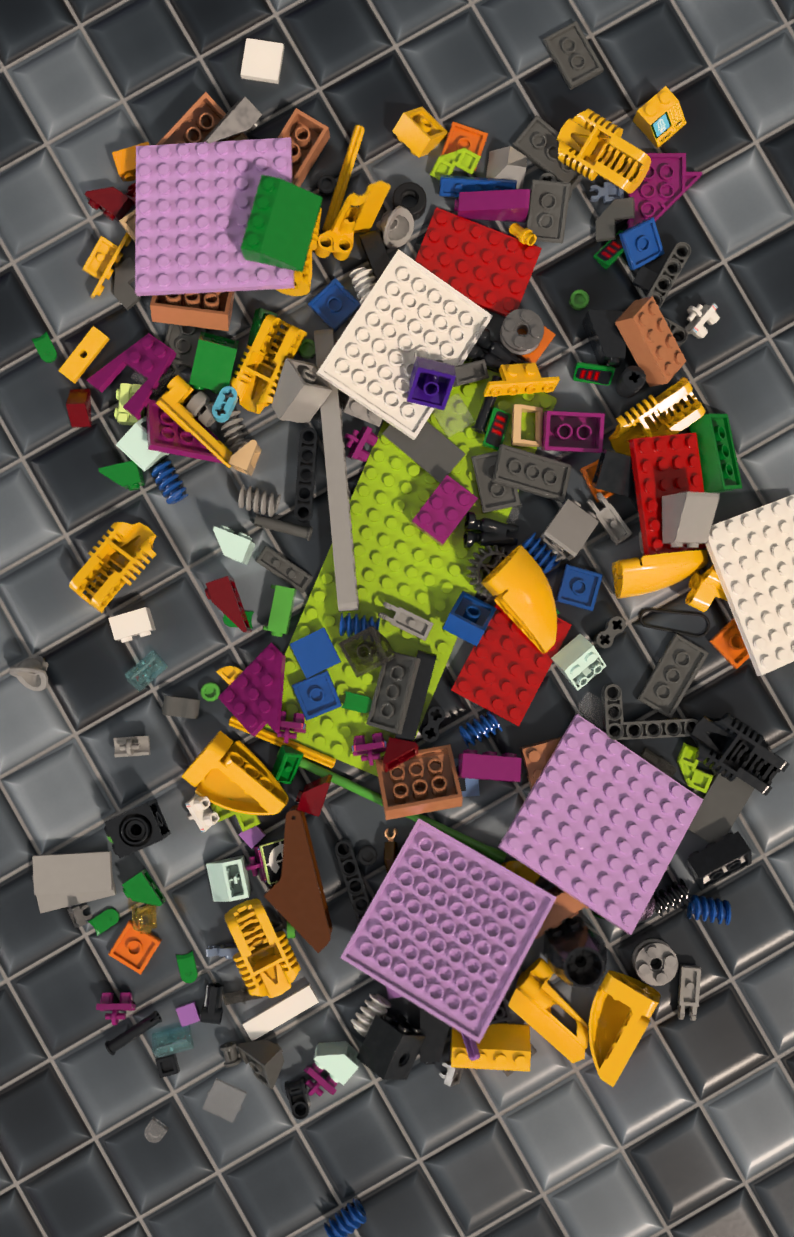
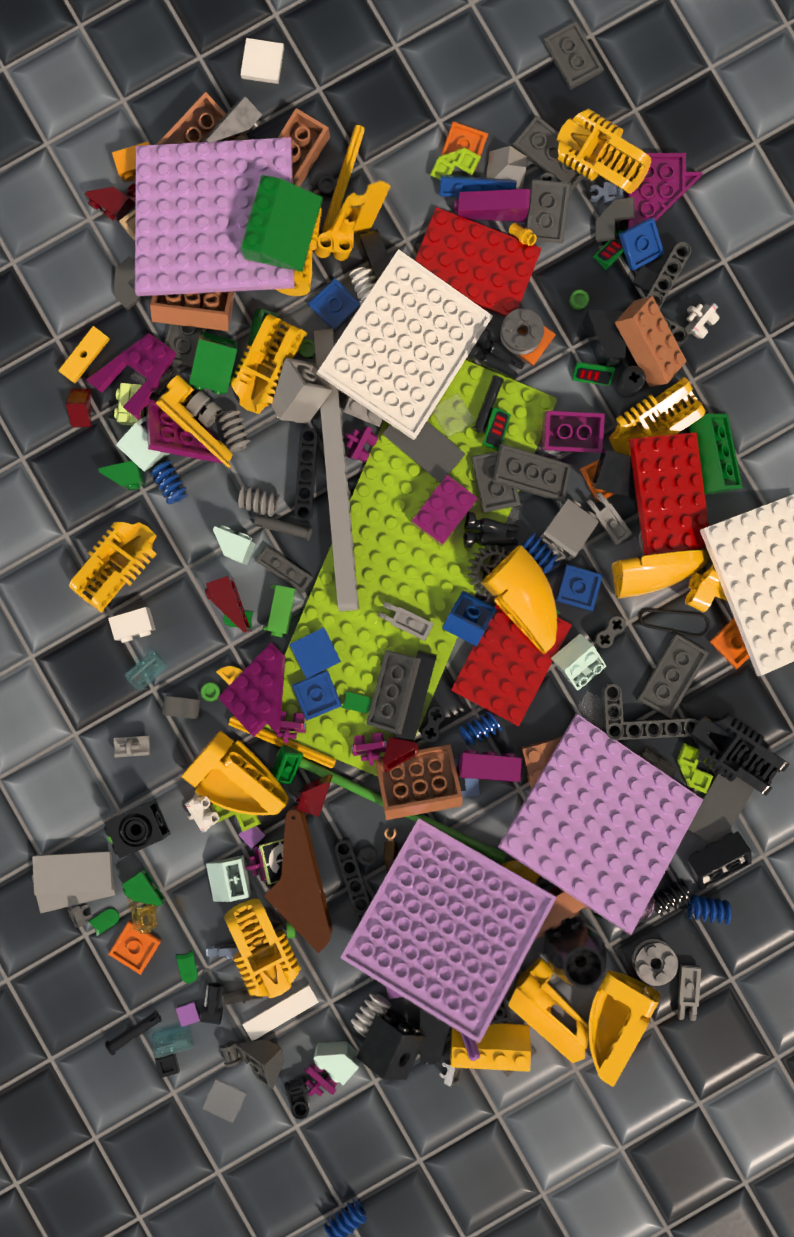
light grey helmet [9,656,49,691] -> none
green piece [32,331,57,363] -> none
yellow bracket [82,232,132,299] -> none
magenta hips [96,992,136,1025] -> none
clear tile [144,1117,169,1143] -> none
medium azure beam [212,386,238,423] -> none
tan tile [229,440,261,476] -> none
clear smoke slope [338,626,396,677] -> none
blue piece [339,613,380,641] -> none
light grey helmet [376,205,414,248] -> none
yellow slope [392,107,449,158] -> none
black tyre [392,182,427,221] -> none
dark purple slope [407,356,456,410] -> none
dark grey tile [453,359,489,387] -> none
yellow bracket [483,362,560,397] -> none
tan tile [511,404,543,447] -> none
yellow slope [633,86,686,149] -> none
light grey slope [662,492,719,548] -> none

